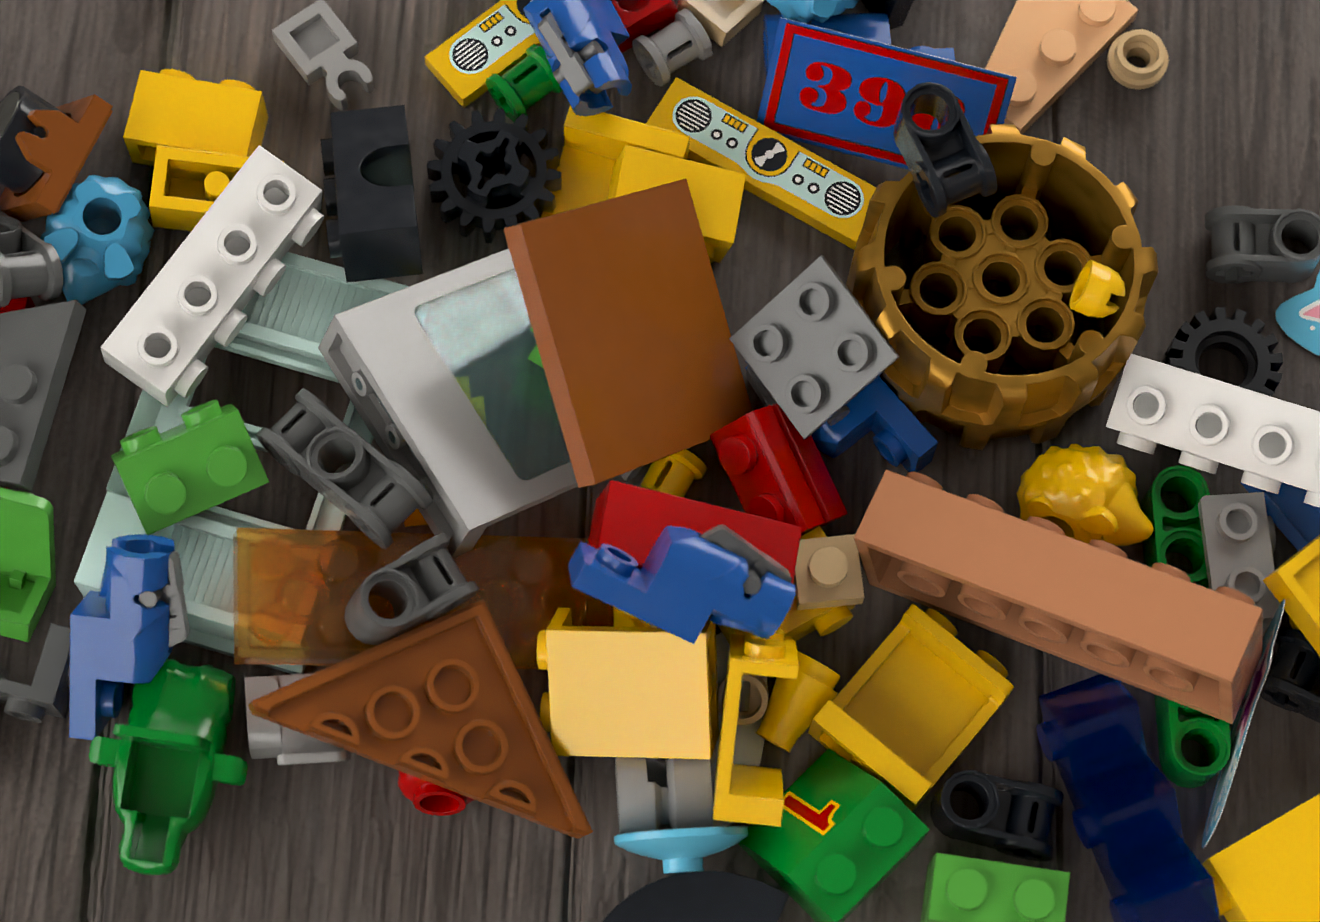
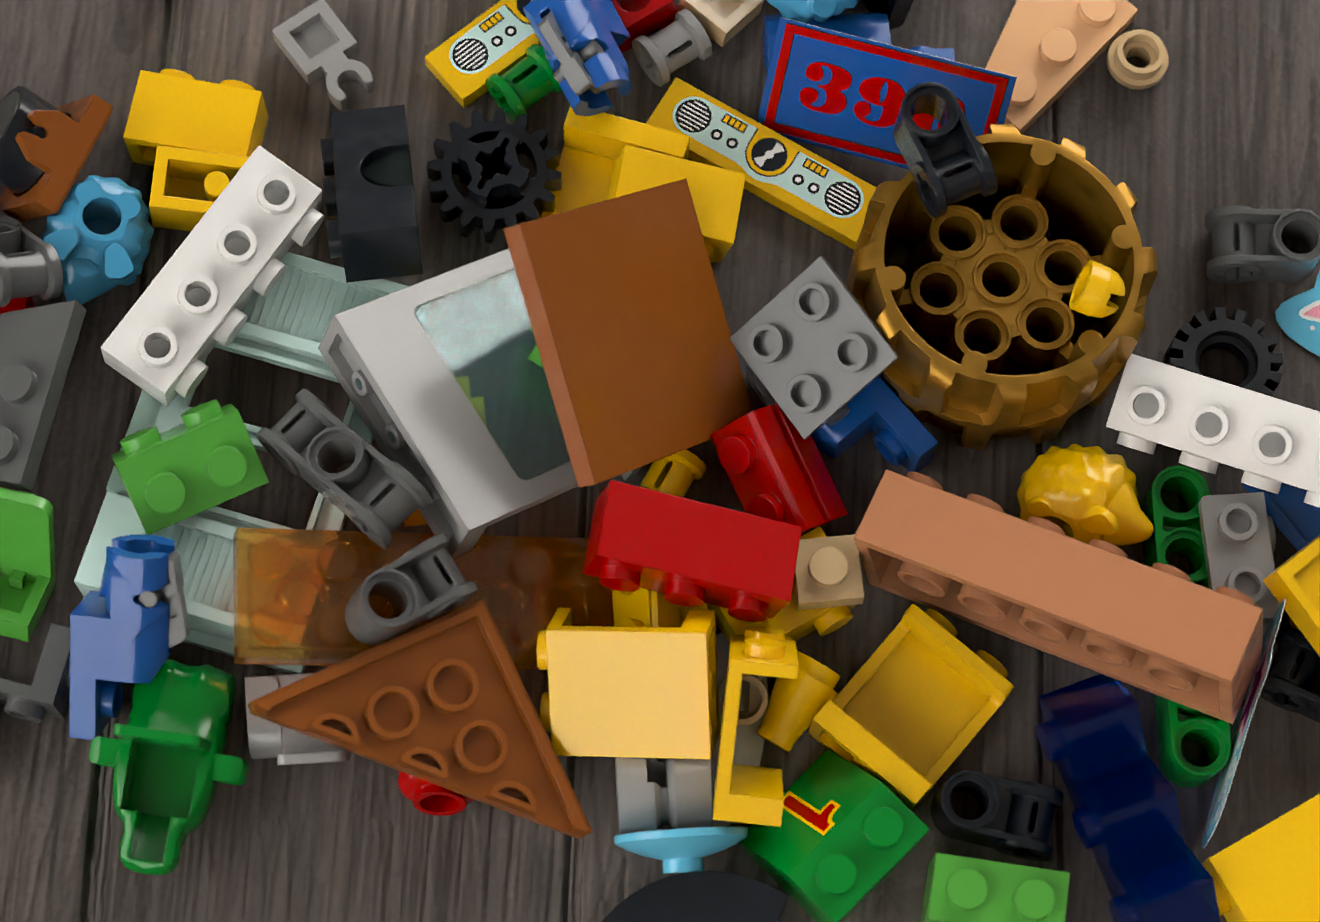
blue plate [568,525,796,644] -> none

